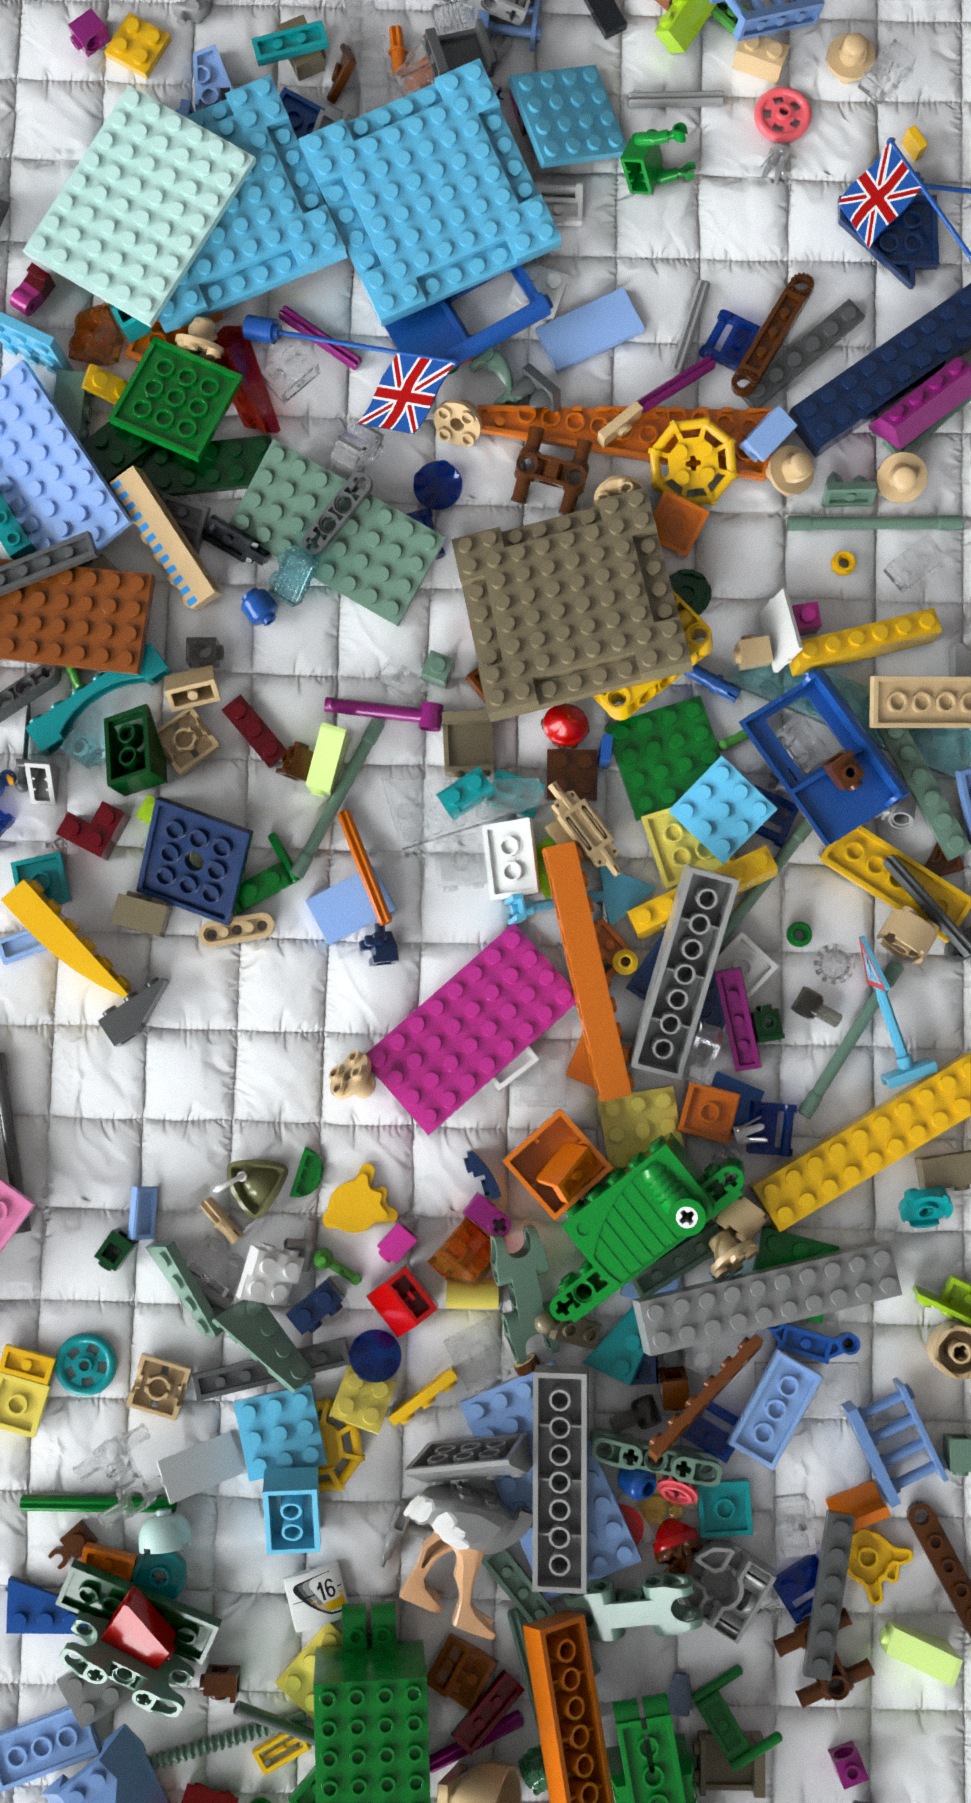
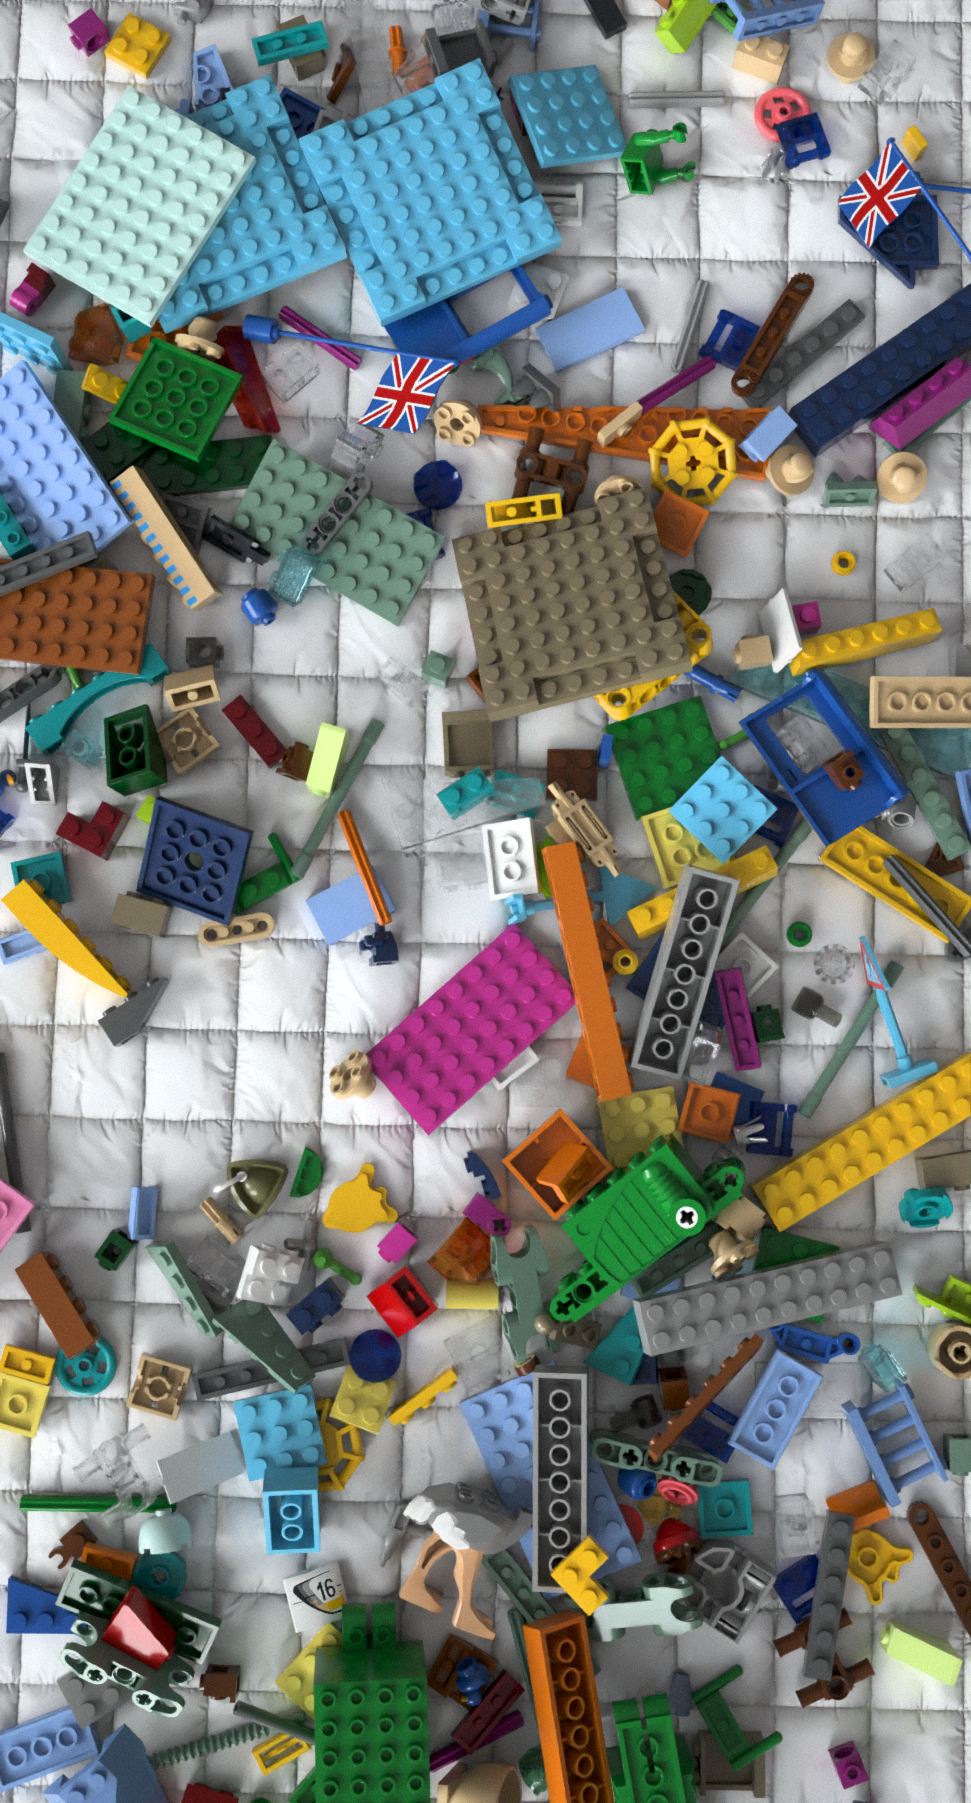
magenta piece [324,697,444,732] -> none
light grey slope [405,1432,533,1485] -> none
red hair [541,703,590,749] -> none
sand green piece [787,515,963,531] -> none
tan brick [876,906,939,964] -> none
none -> dark orange brick [15,1251,102,1359]
none -> blue animal [456,1657,489,1706]
none -> yellow slope [485,493,562,528]
none -> yellow plate [551,1534,609,1616]
none -> clear blue plate [775,112,831,169]
none -> clear light blue brick [858,1343,908,1392]

